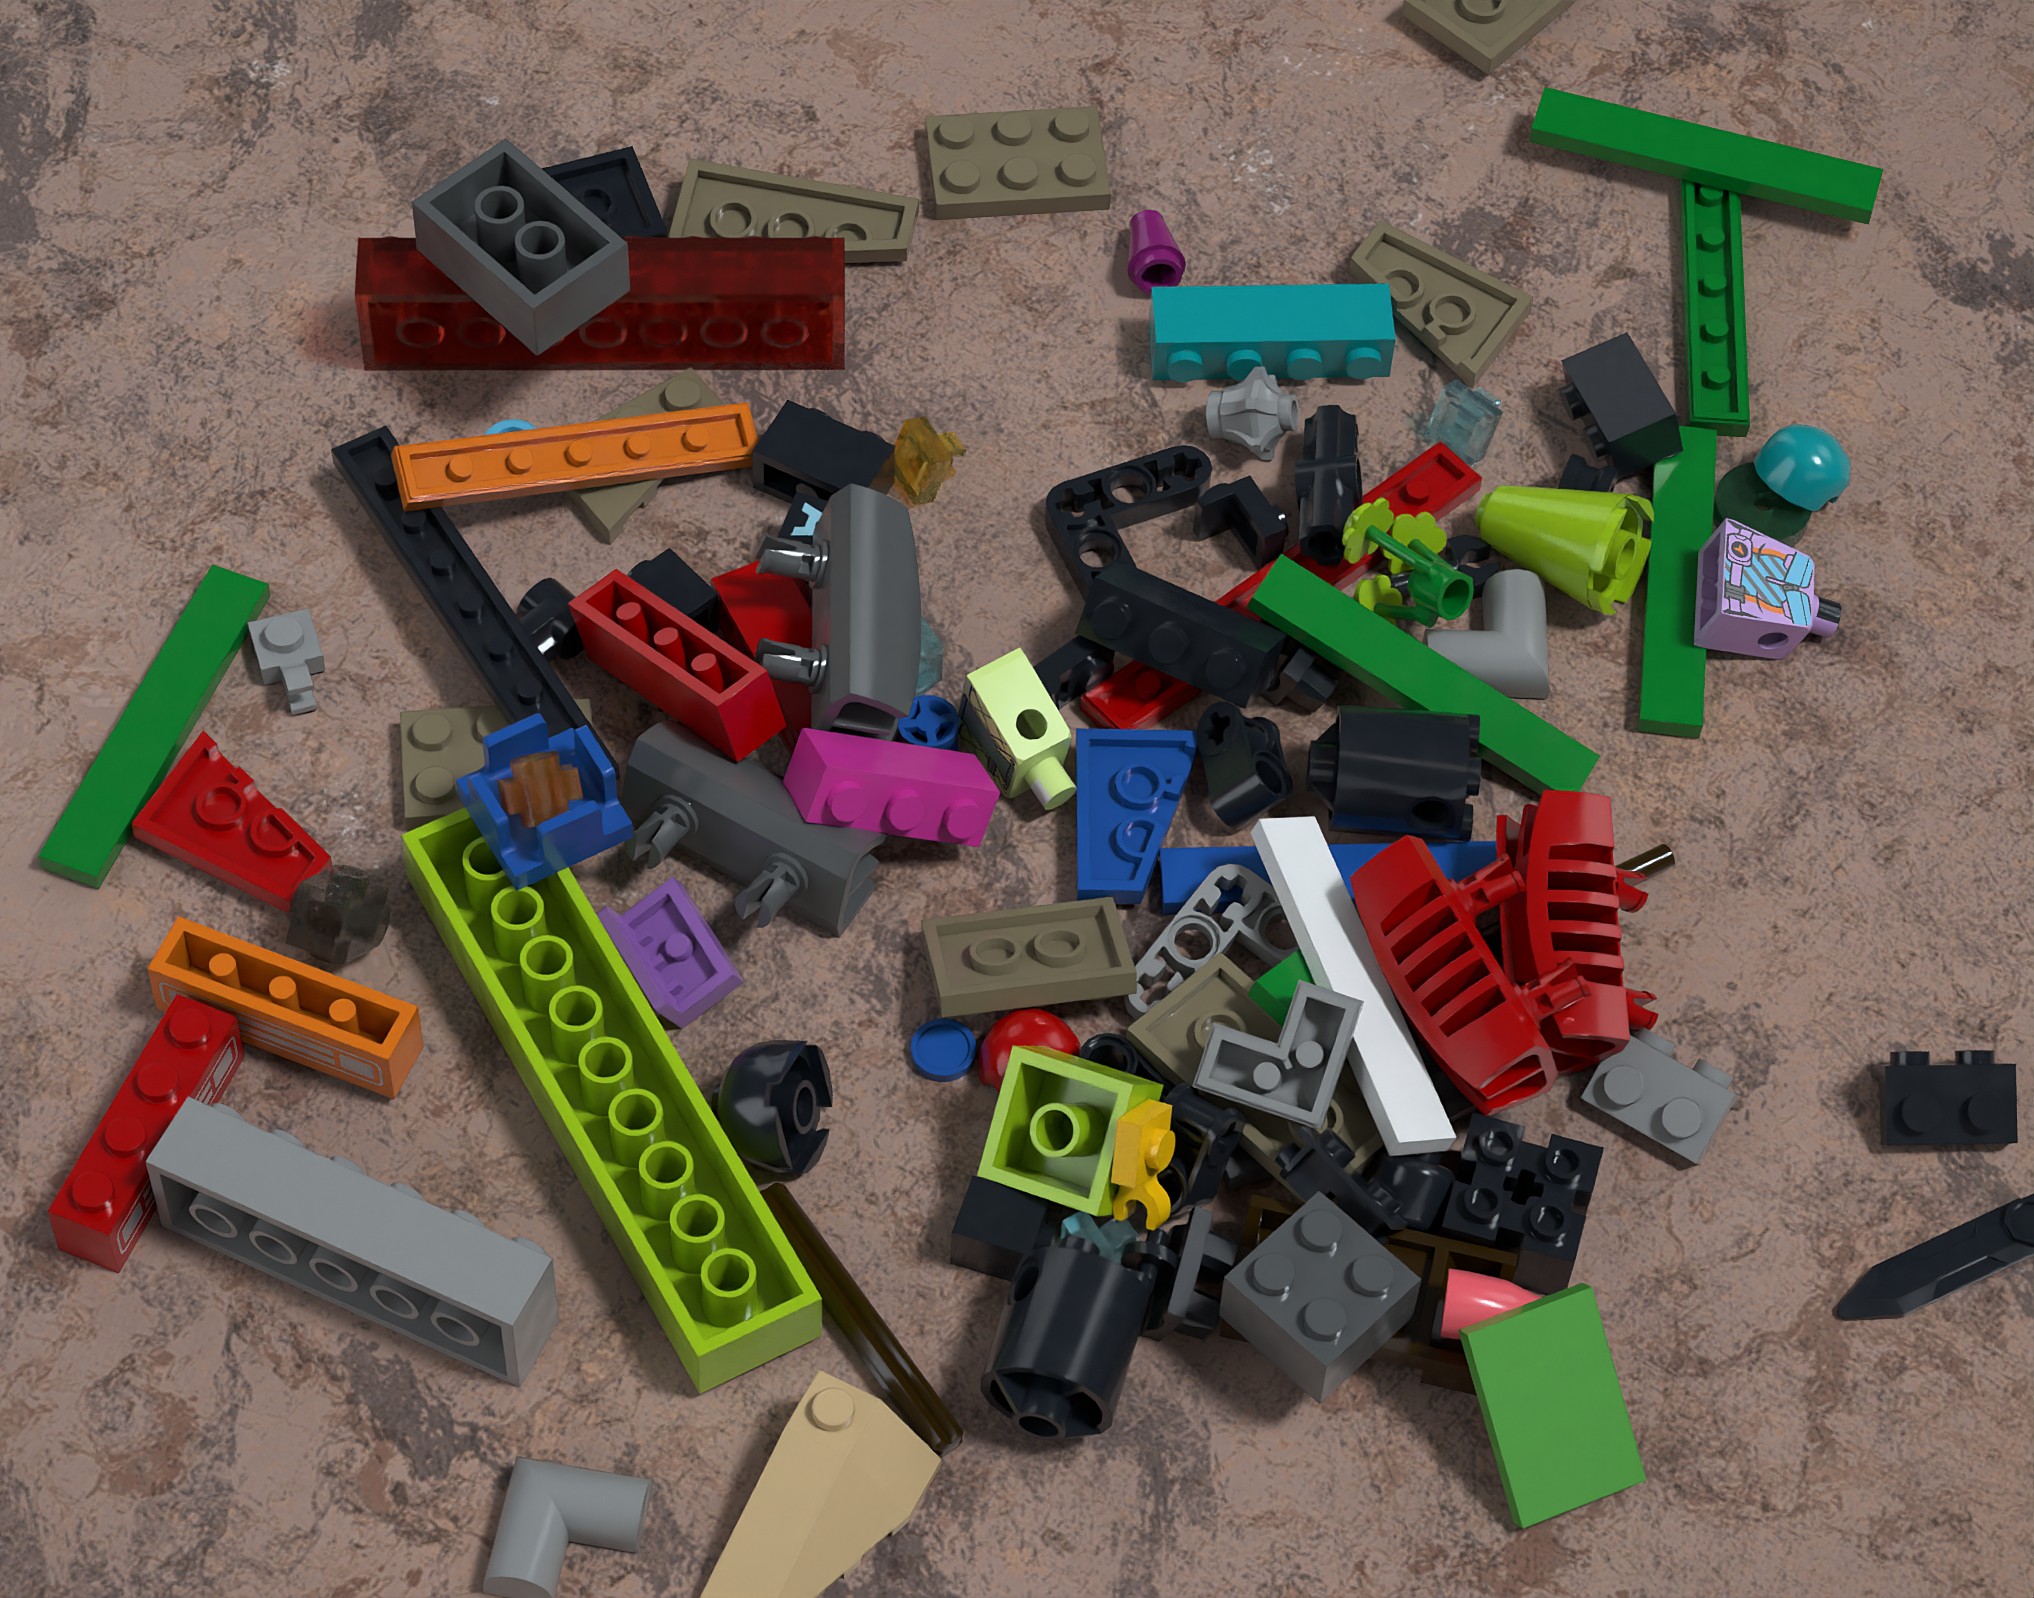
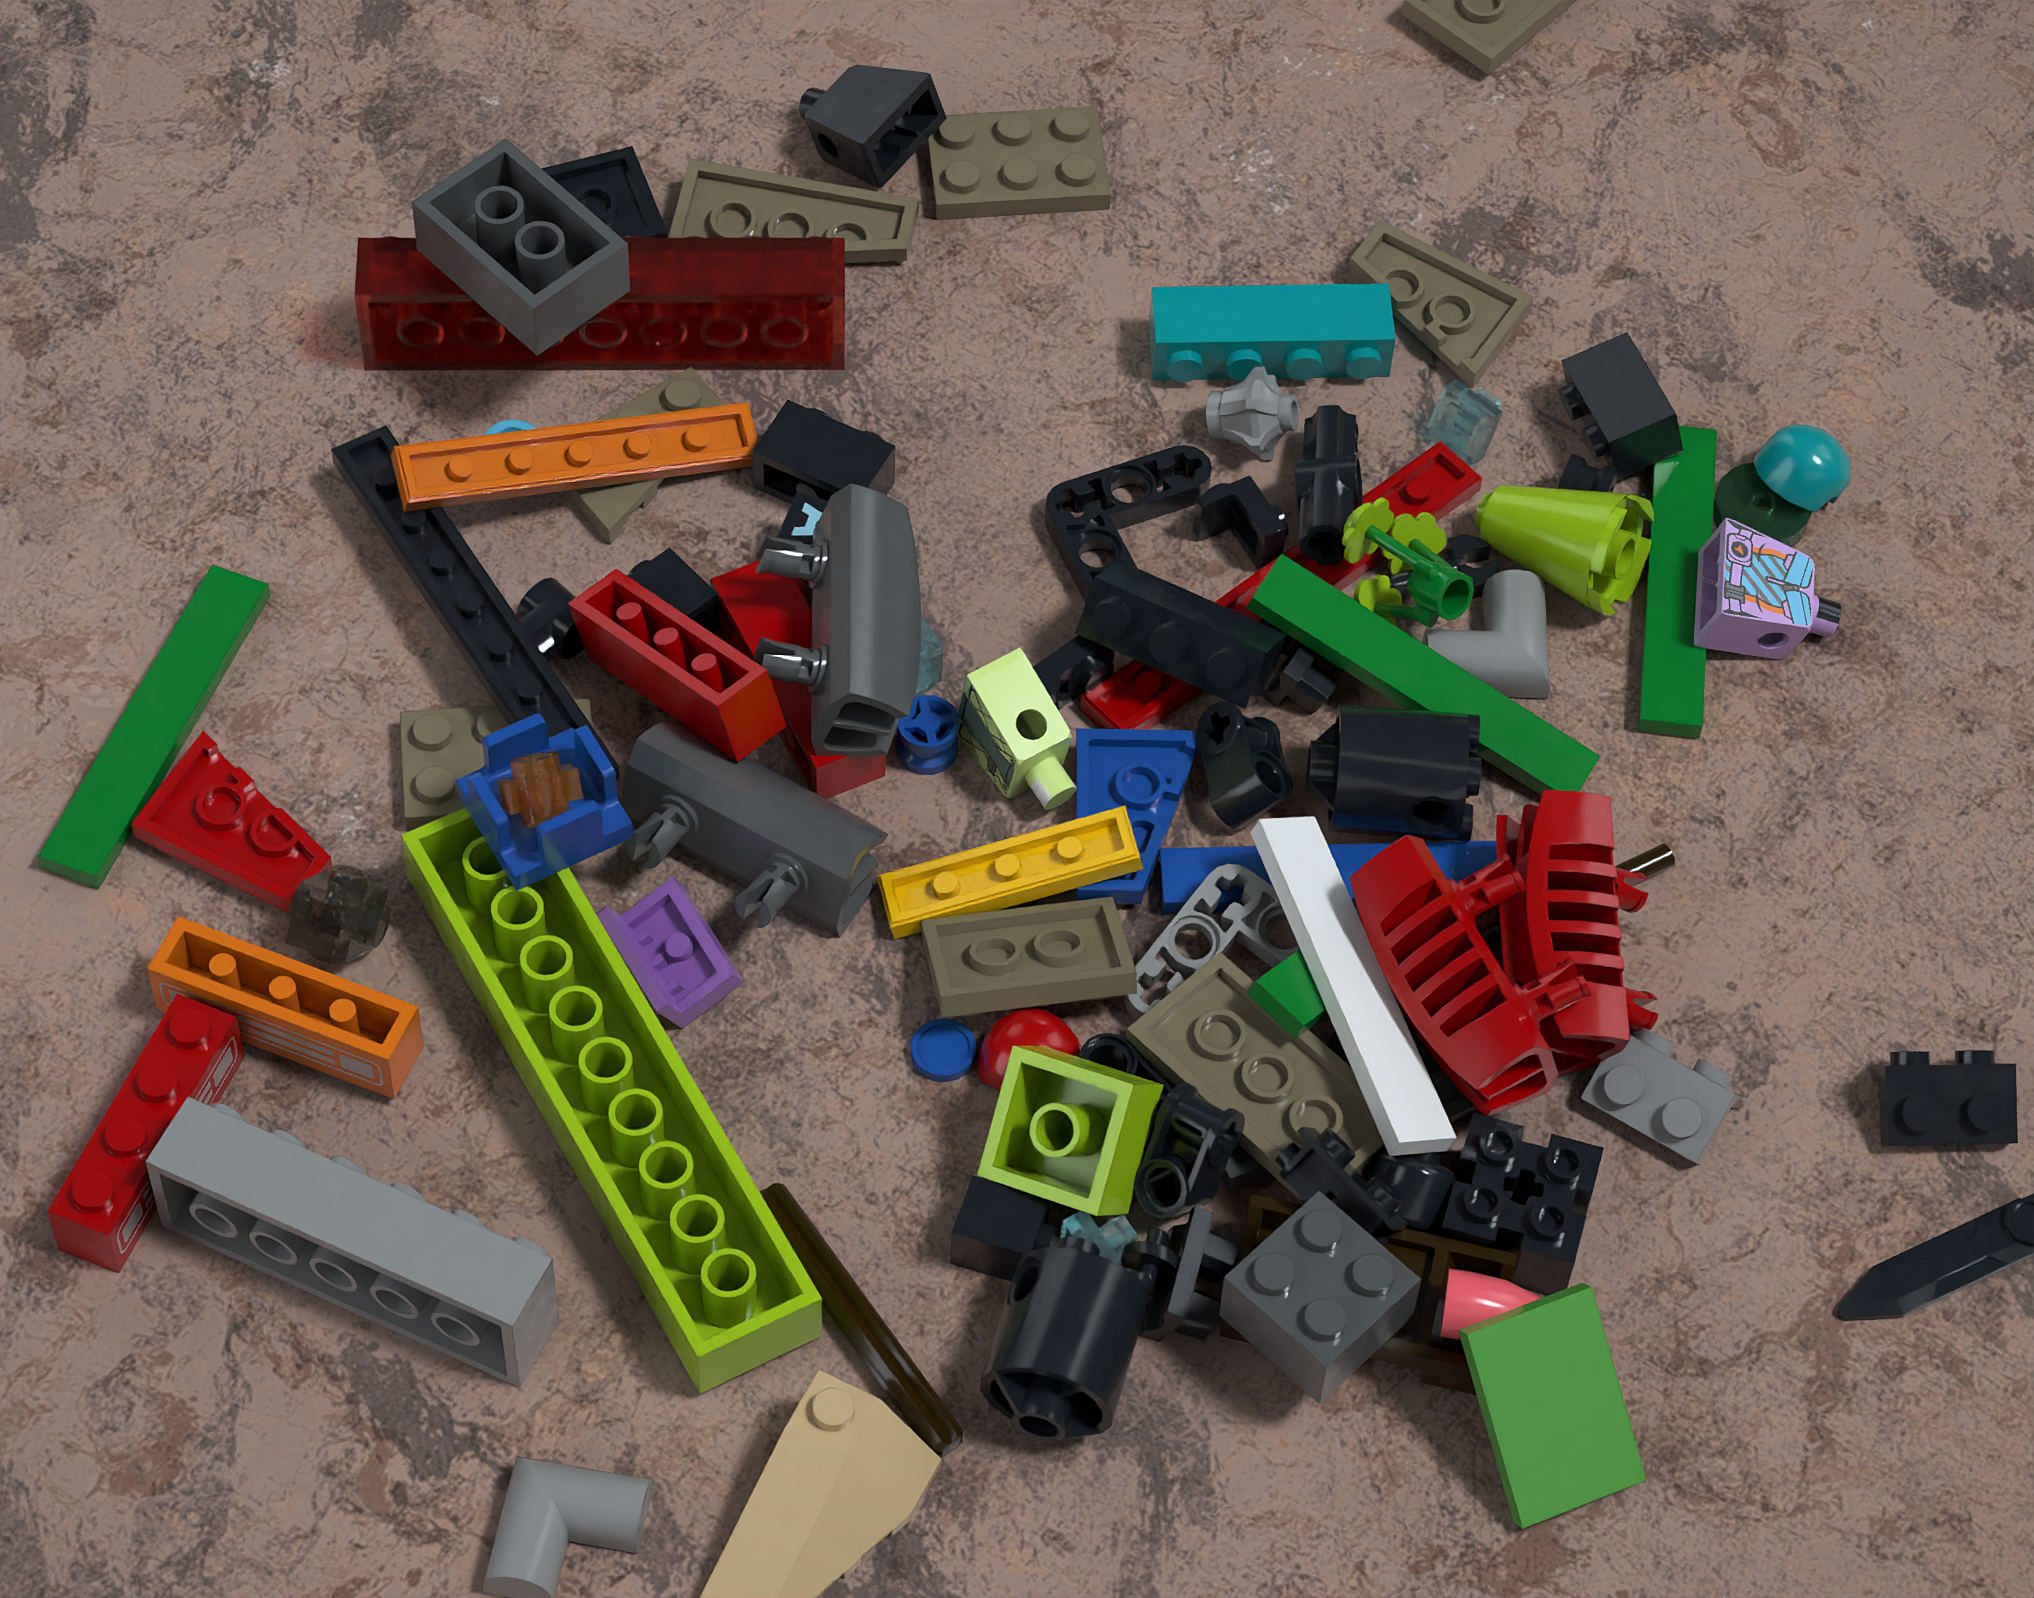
light grey plate [248,608,325,715] -> none
black cylinder [711,1040,833,1173] -> none
dark pink brick [782,727,1000,847] -> none
clear yellow tile [894,416,967,505] -> none
yellow plate [1111,1099,1175,1231] -> none
magenta cone [1127,210,1186,295] -> none
light grey brick [1192,980,1364,1130] -> none
green tile [1529,87,1883,225] -> none
green tile [1678,178,1750,437] -> none
none -> black torso [799,65,947,188]
none -> yellow tile [877,806,1143,940]

